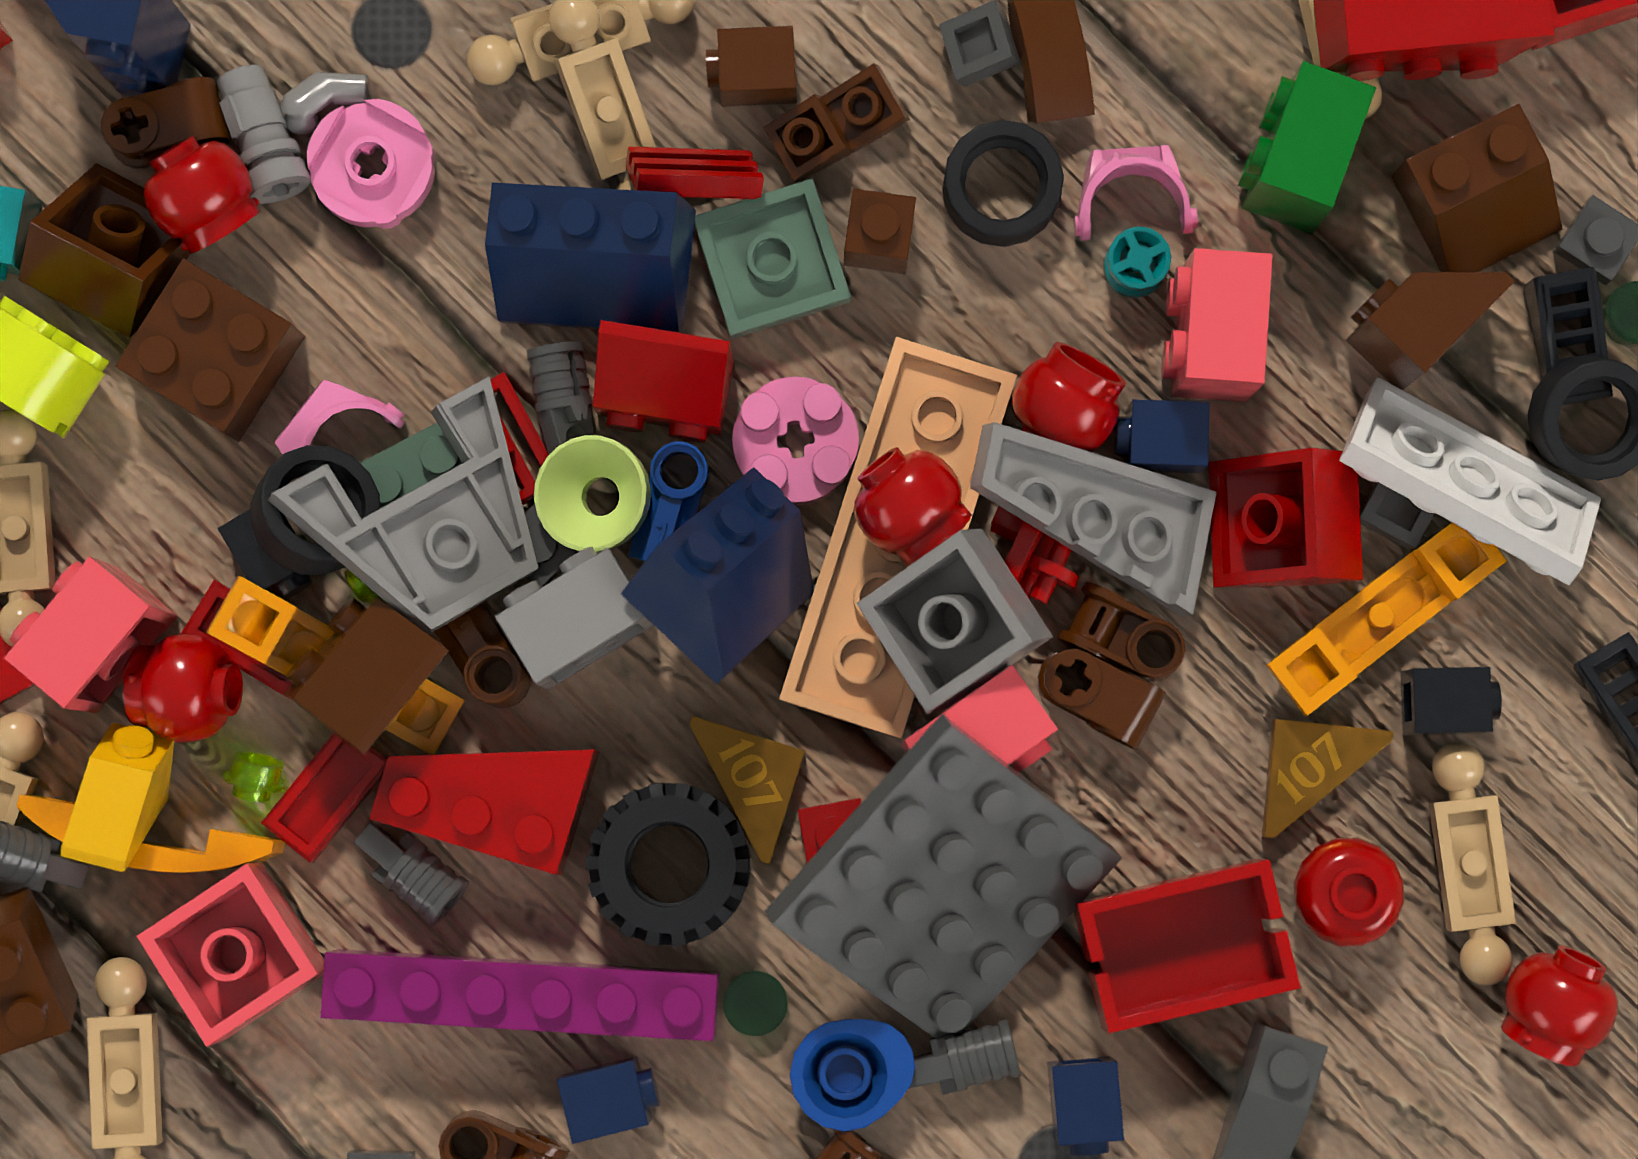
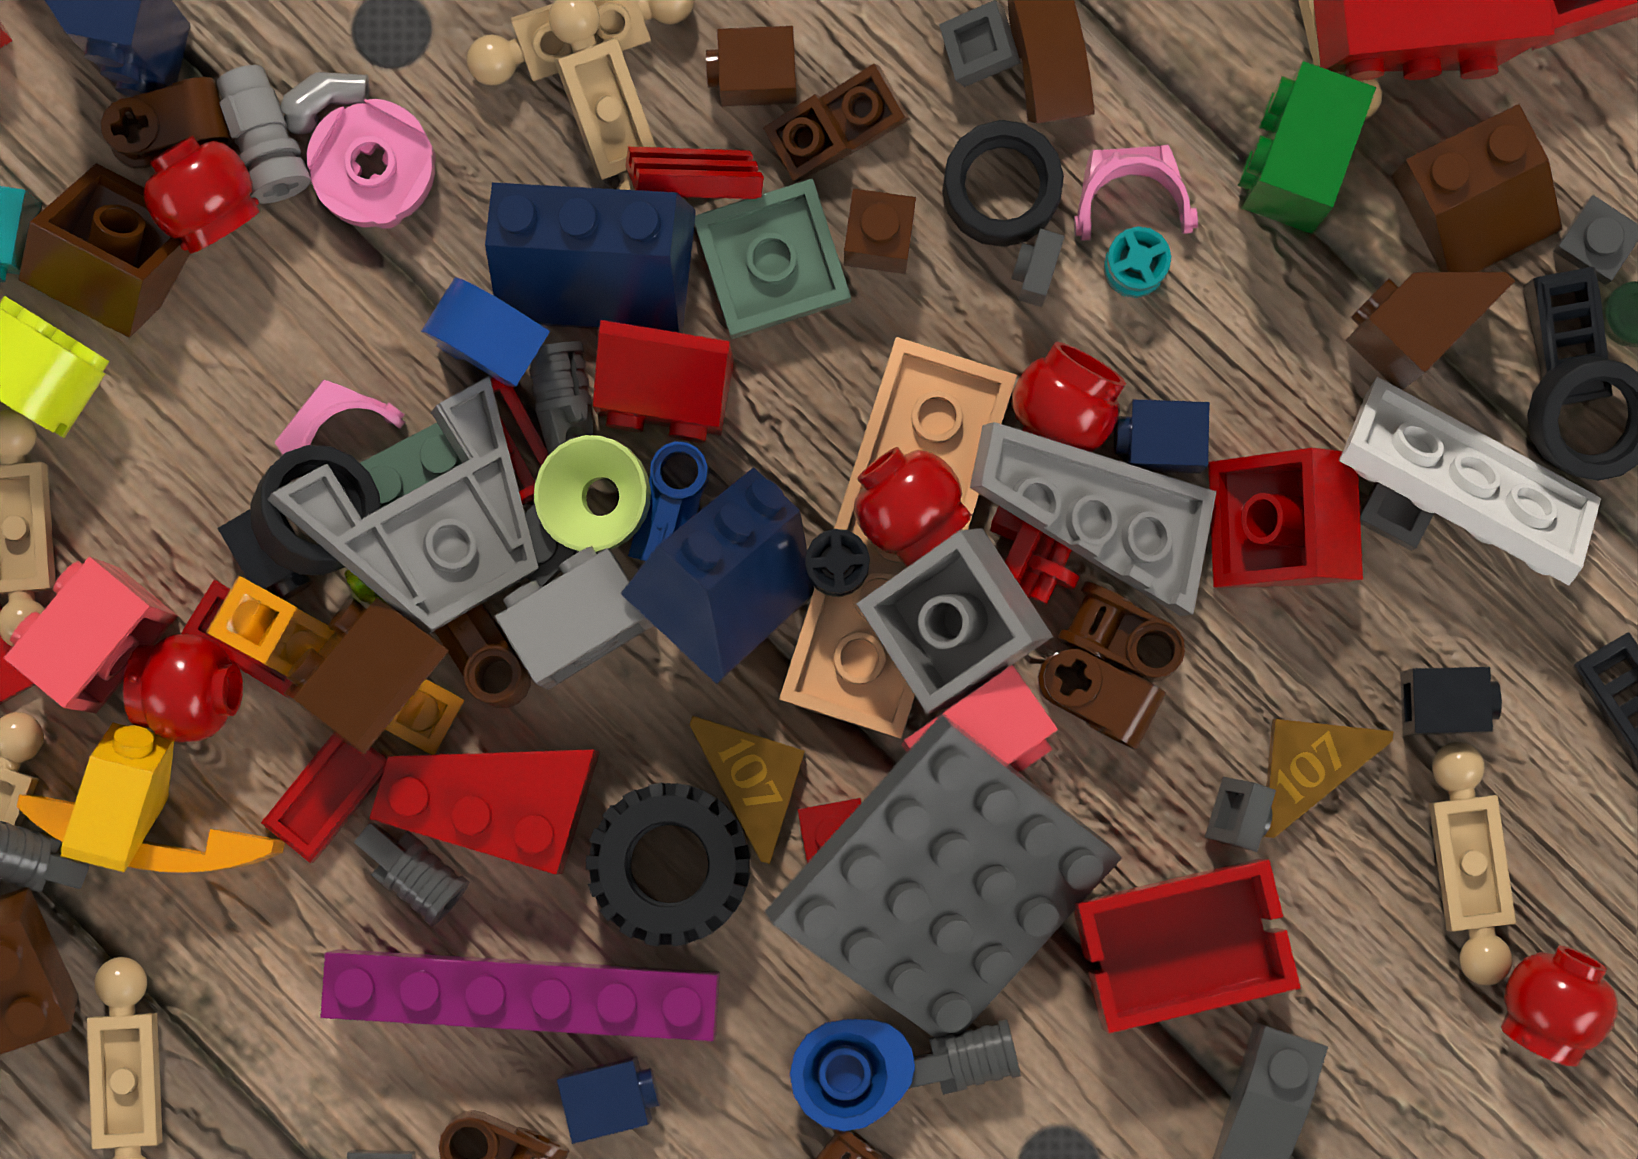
reddish brown brick [115,258,305,443] -> none
coral brick [136,863,324,1047] -> none
clear neon green plate [222,752,286,802] -> none
clear green tile [723,970,788,1036] -> none
bright pink plate [732,377,859,505] -> none
dark blue brick [1047,1056,1124,1156] -> none
coral brick [1161,248,1273,402] -> none
light orange slope [1265,522,1507,716] -> none
red piece [1294,838,1404,947] -> none
none -> blue brick [421,277,550,387]
none -> black wheel [805,529,870,597]
none -> dark grey plate [1011,228,1065,307]
none -> dark grey plate [1205,777,1276,852]

